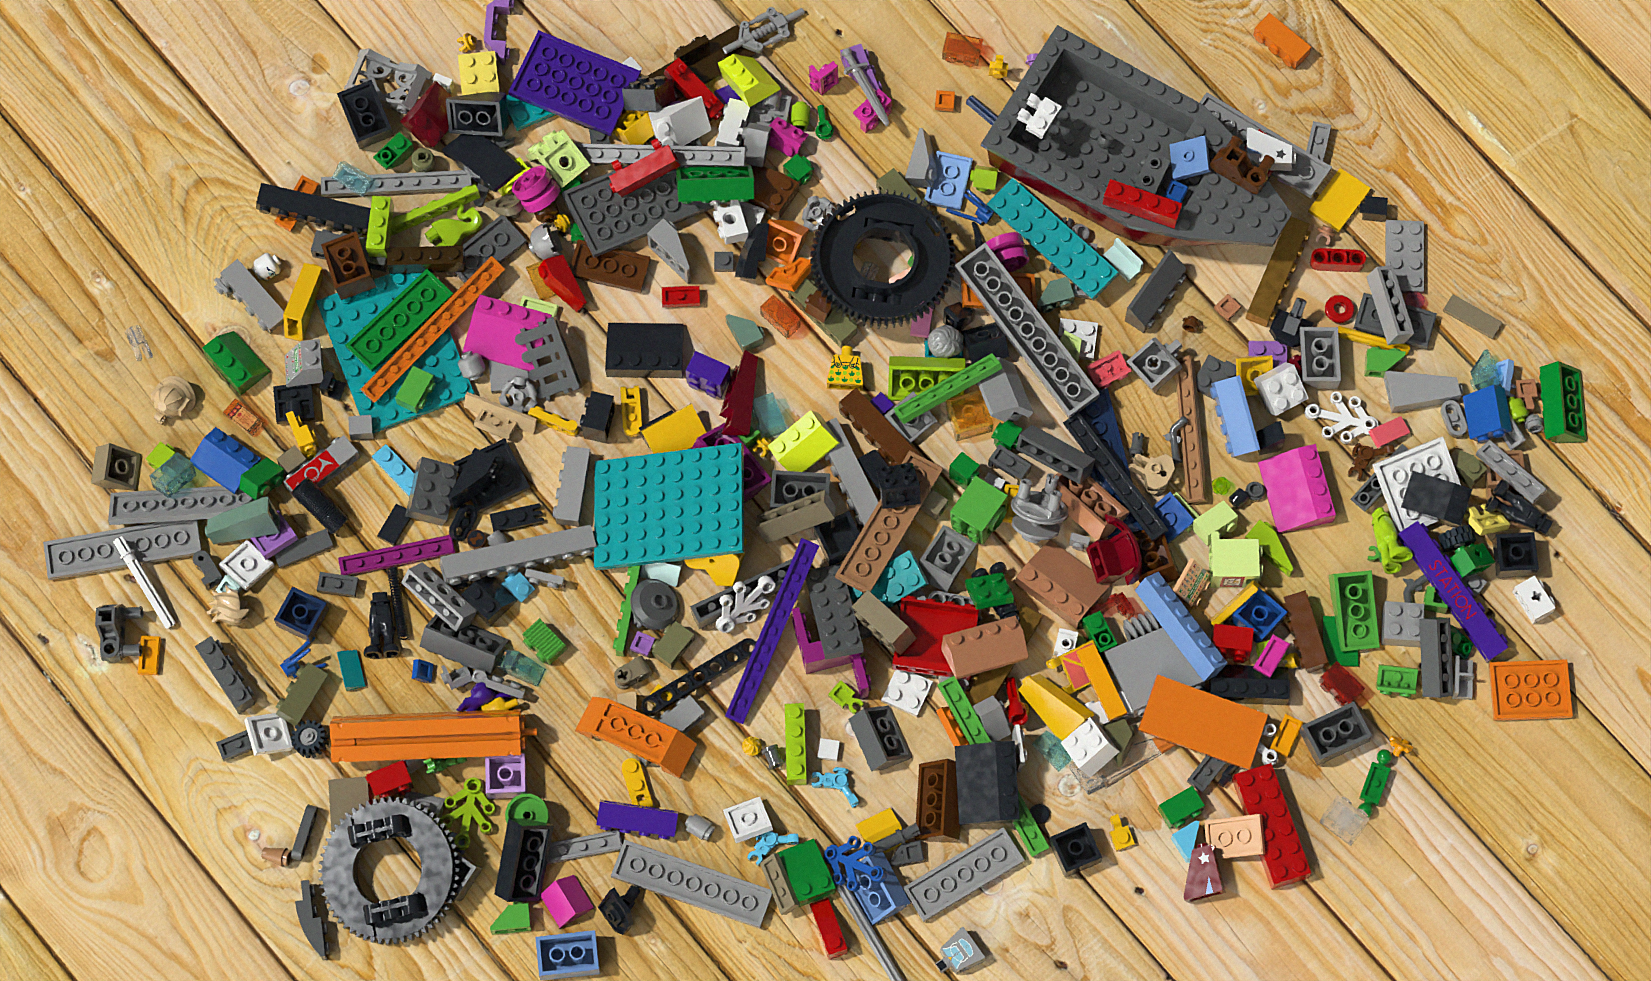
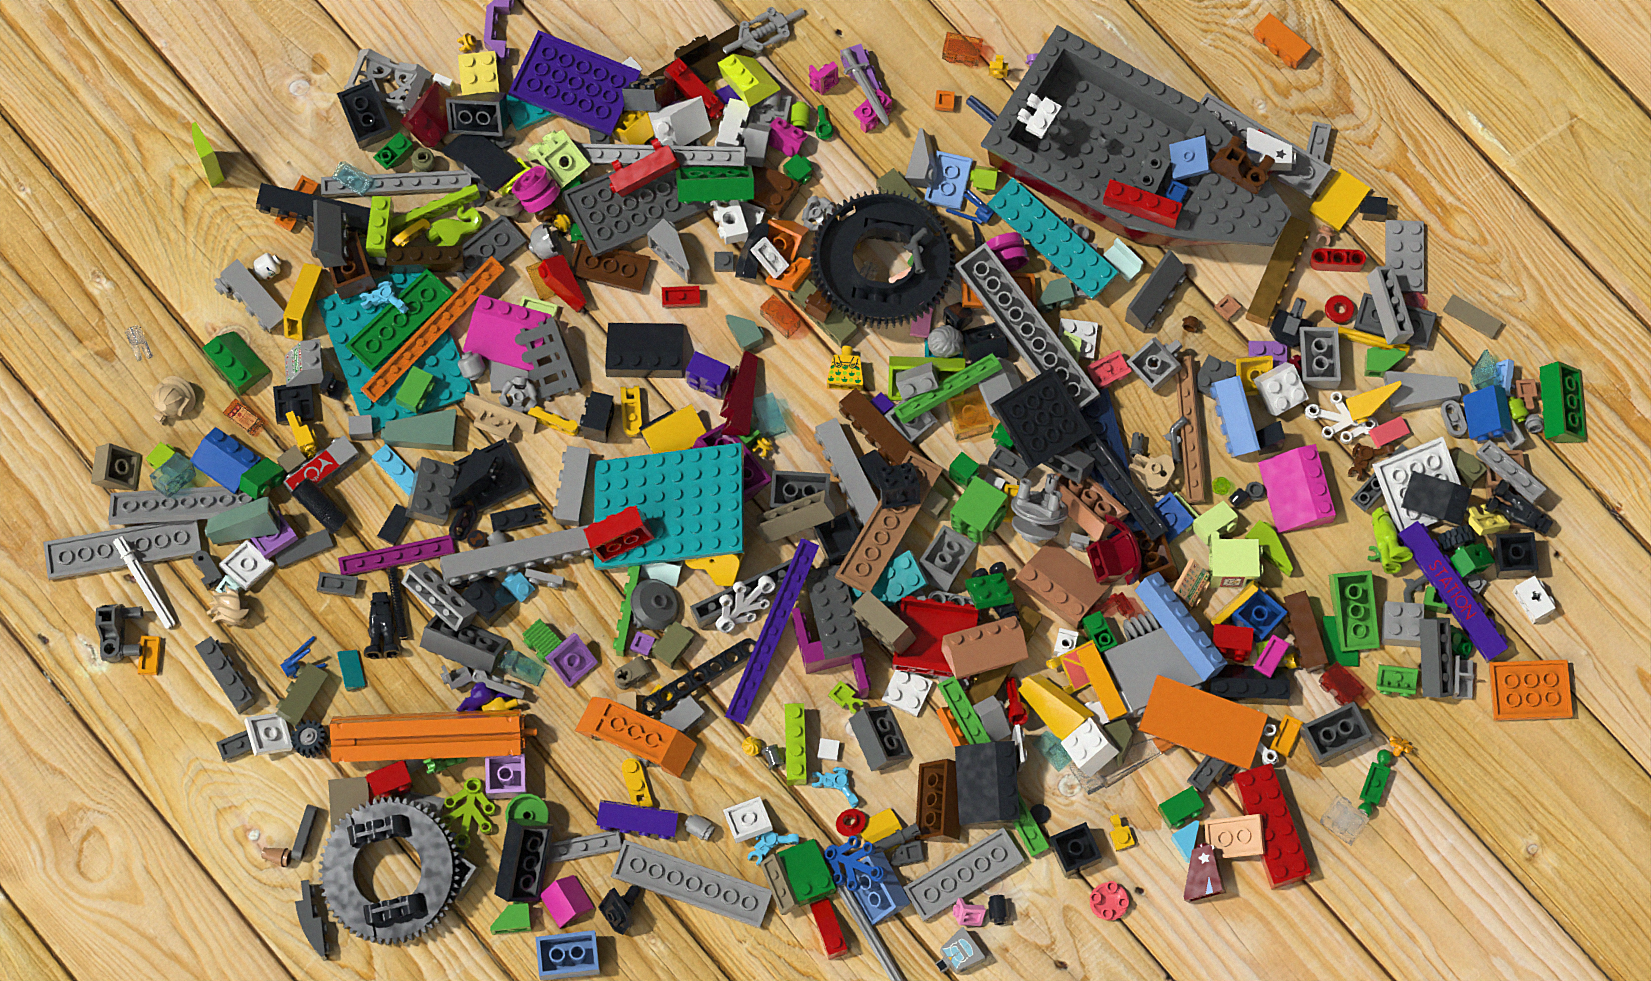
dark blue brick [274,586,329,643] -> none
blue plate [412,659,433,683] -> none
neon yellow slope [768,410,840,472] -> none
none -> lime slope [192,122,225,187]
none -> dark grey slope [313,200,349,268]
none -> medium azure piece [359,281,409,314]
none -> sand green slope [381,409,458,451]
none -> yellow plate [392,218,430,247]
none -> medium lavender plate [545,633,598,687]
none -> red brick [583,505,655,562]
none -> white plate [750,237,789,278]
none -> red piece [836,809,866,837]
none -> light grey brick [896,362,939,399]
none -> dark grey piece [903,227,929,274]
none -> bright pink bracket [953,898,986,926]
none -> black brick [988,895,1010,925]
none -> black plate [990,367,1092,470]
none -> coral dish [1090,881,1129,920]
none -> yellow slope [1345,381,1402,424]

